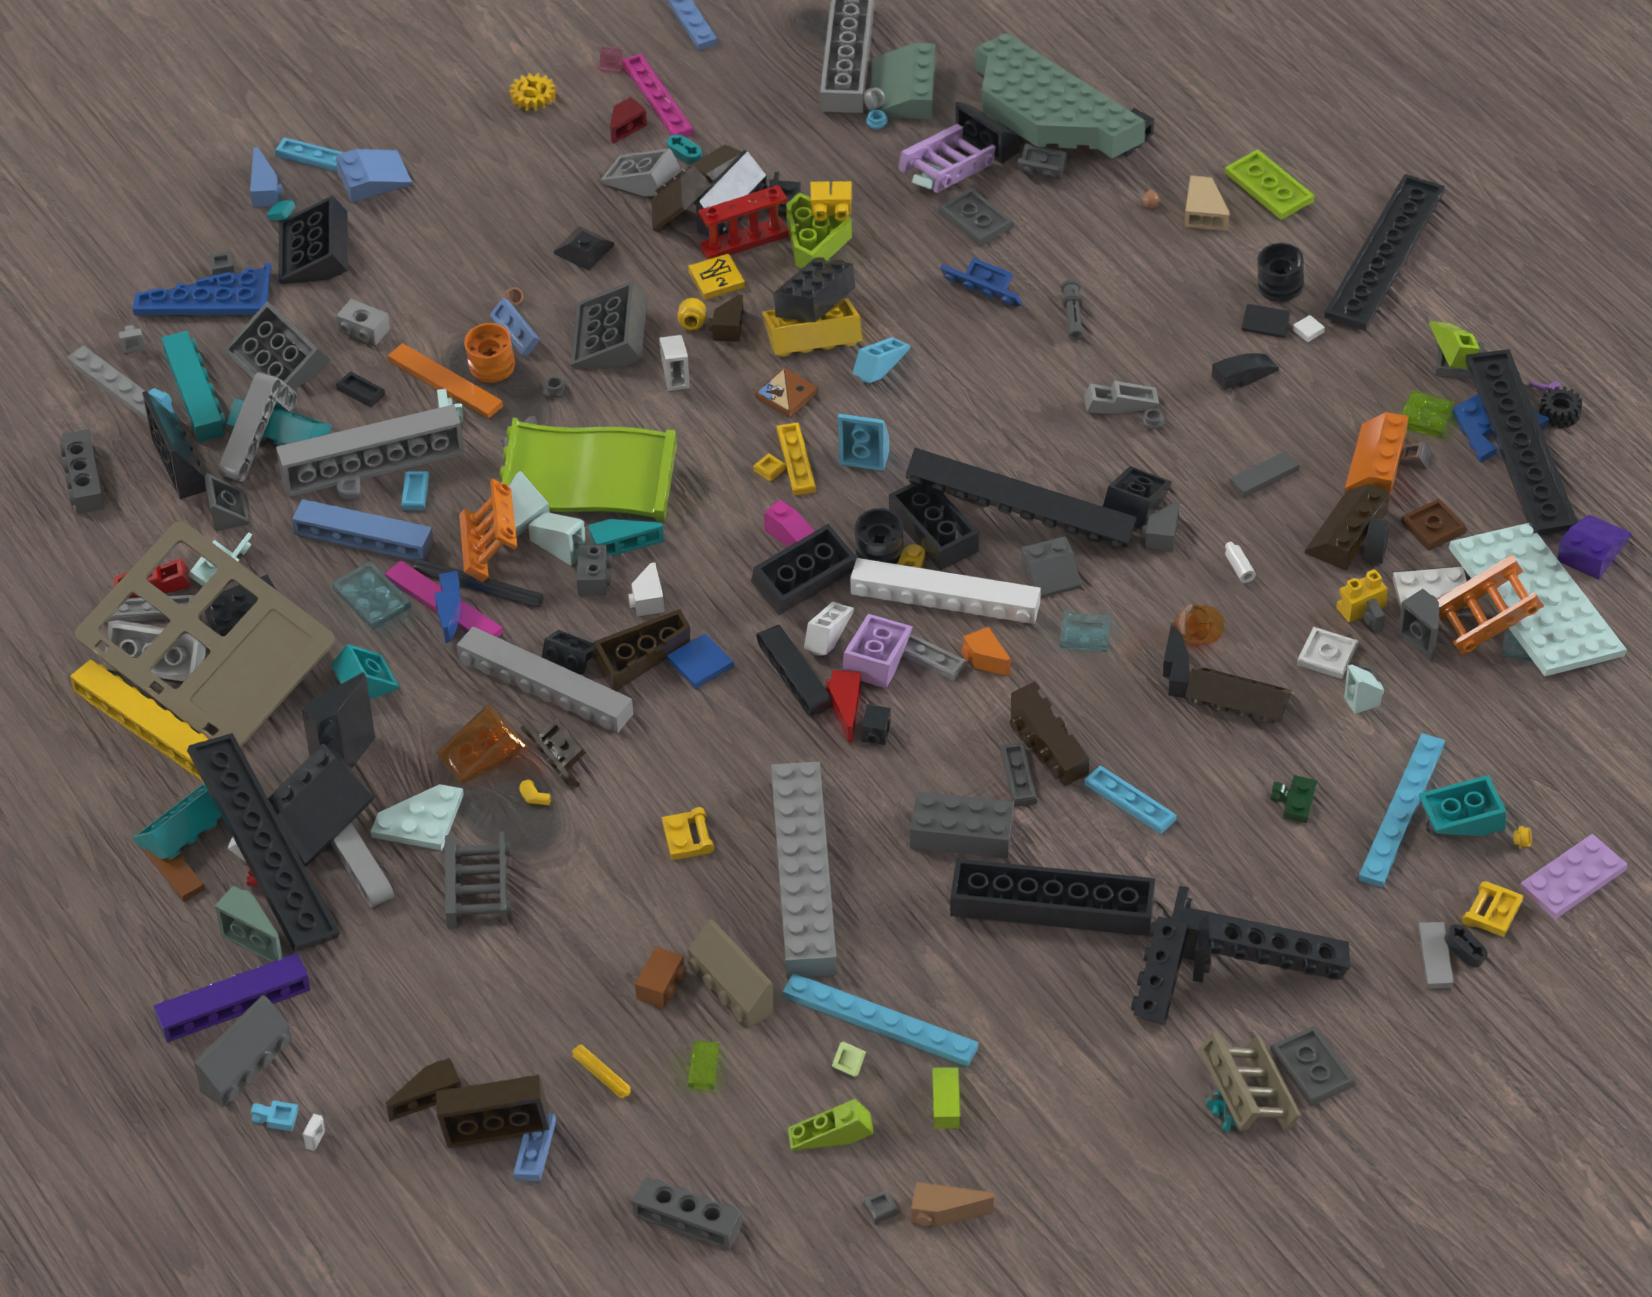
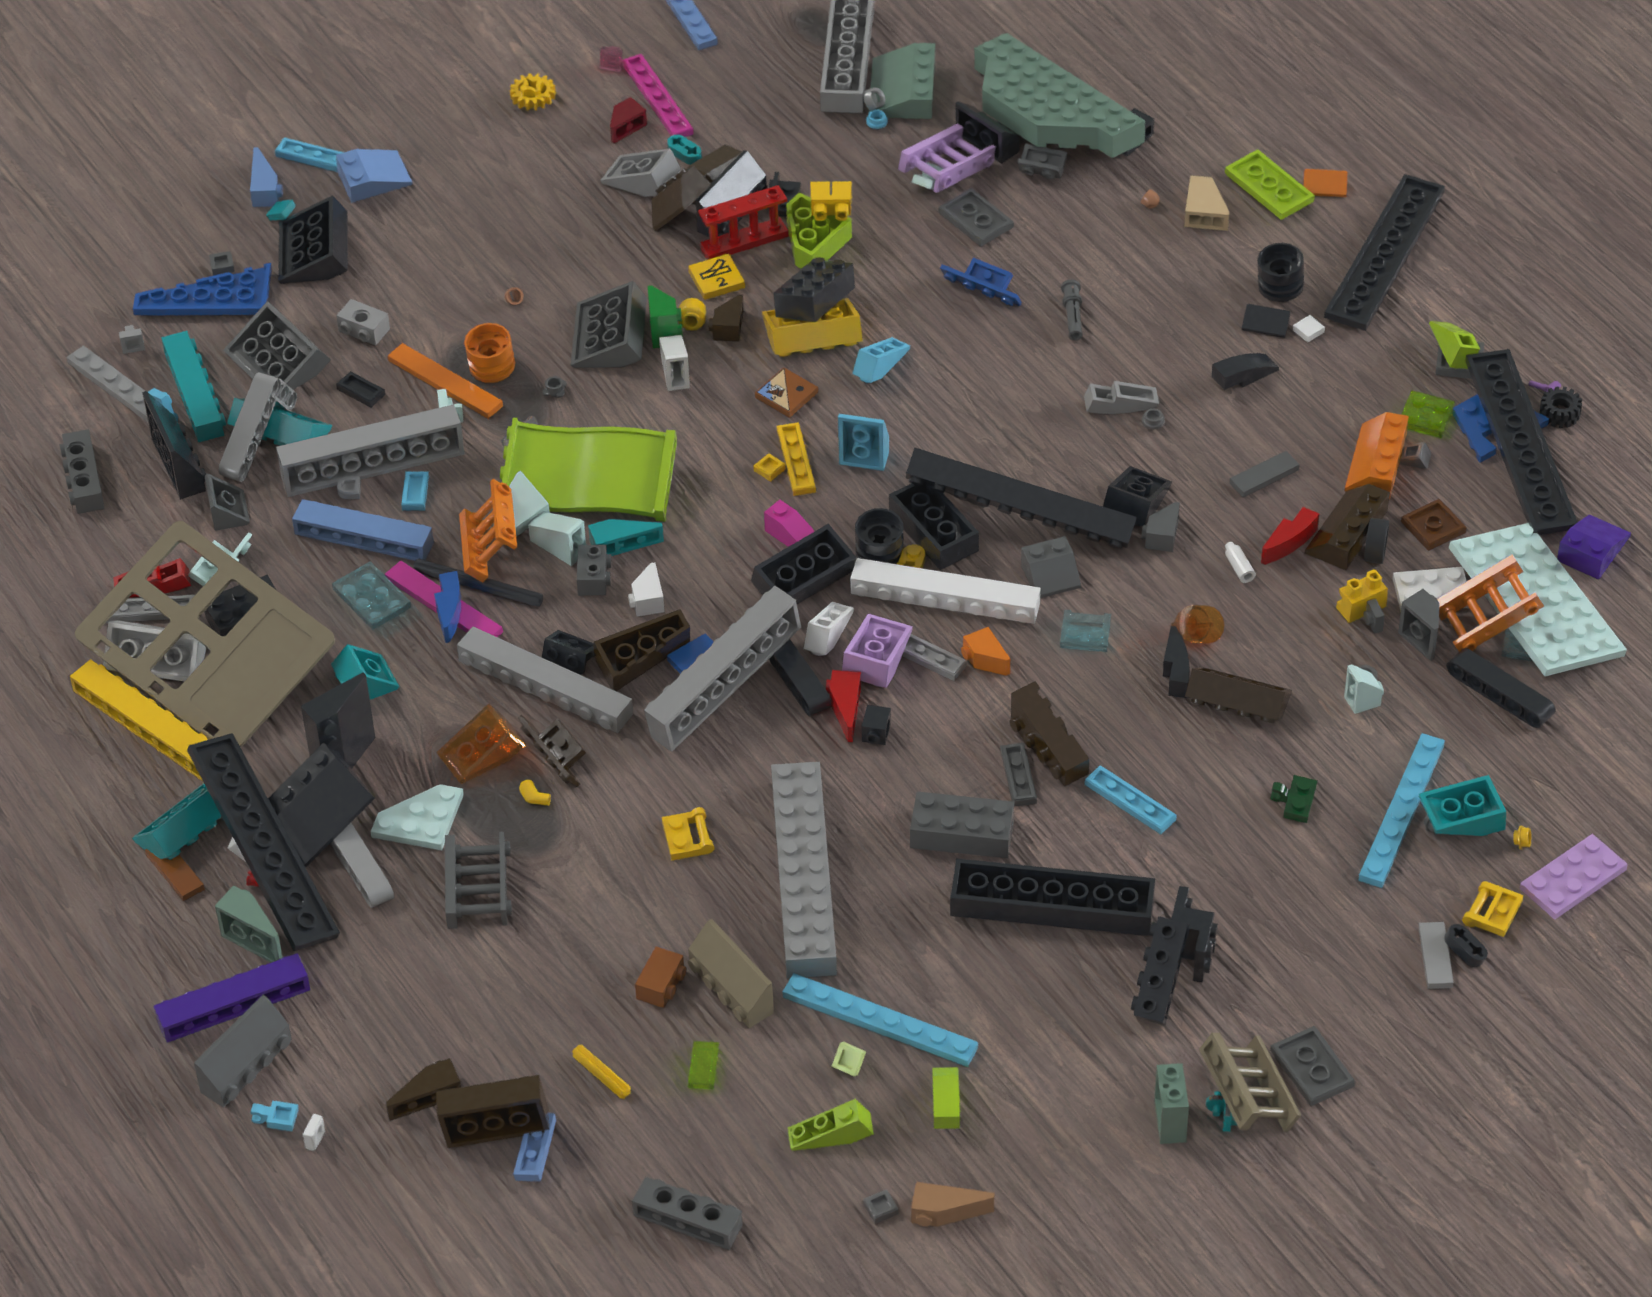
medium blue plate [490,298,540,357] -> none
black slope [554,226,614,271] -> none
black brick [1199,912,1350,980] -> none
white tile [1297,627,1358,679] -> none
none -> light grey brick [644,586,801,752]
none -> green slope [647,285,683,348]
none -> sand green window [1154,1063,1189,1144]
none -> red slope [1261,507,1320,565]
none -> orange slope [1303,169,1348,197]
none -> black beam [1446,648,1556,728]

